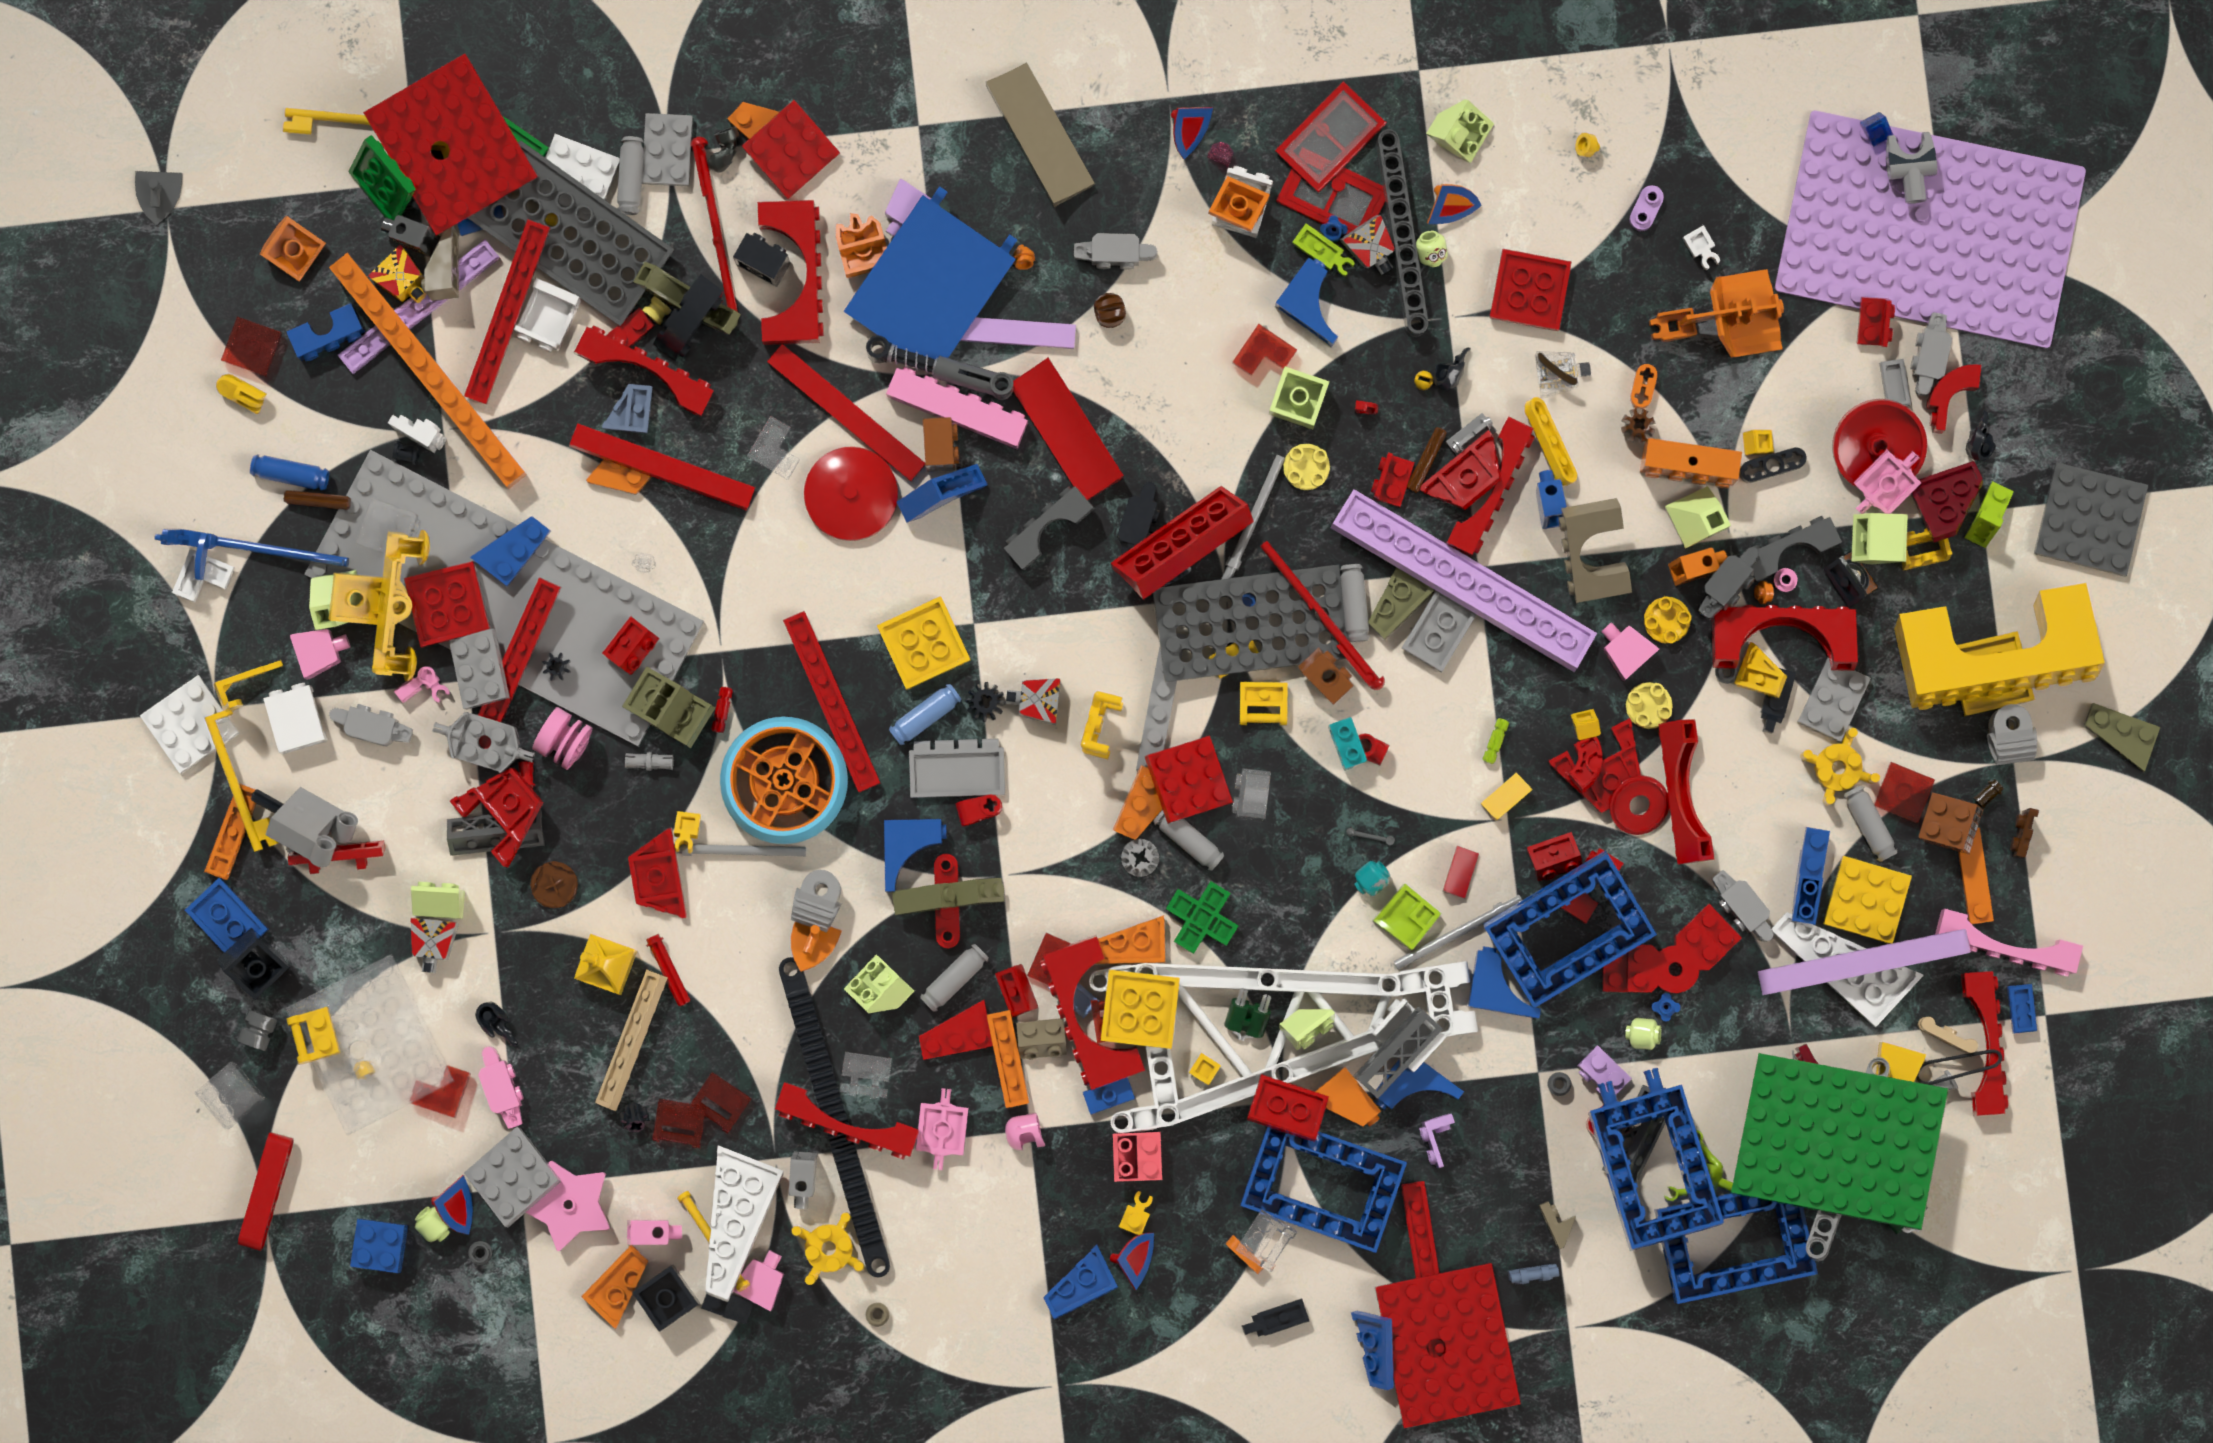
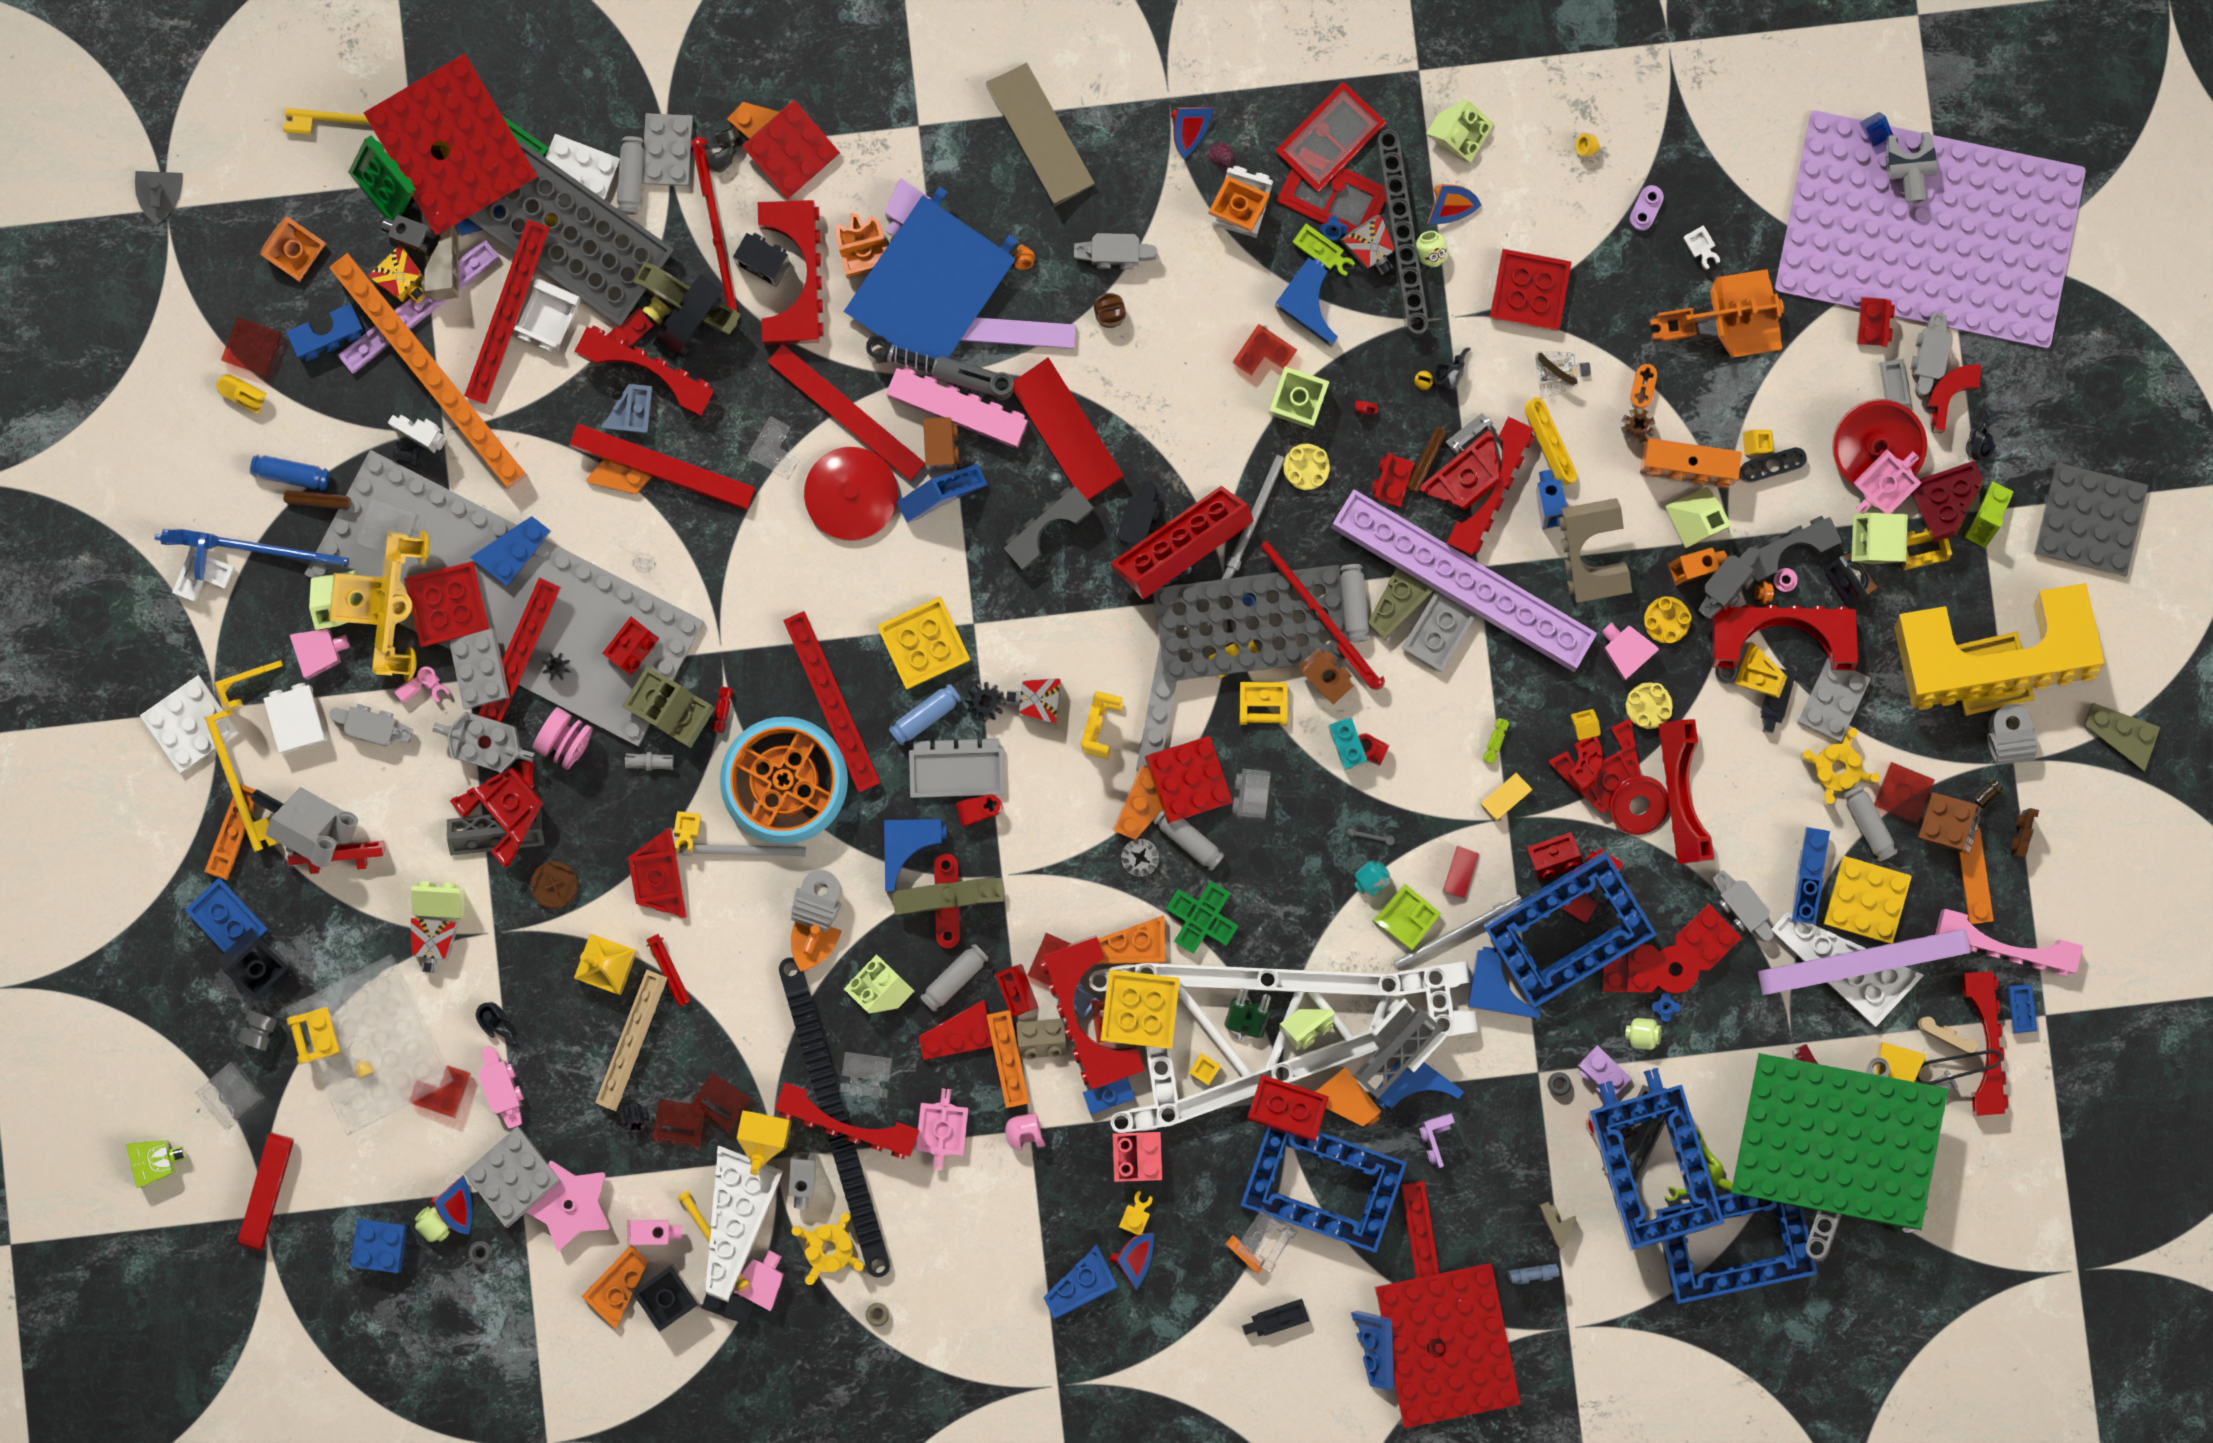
none -> lime torso [126,1140,186,1188]
none -> yellow piece [737,1111,792,1176]

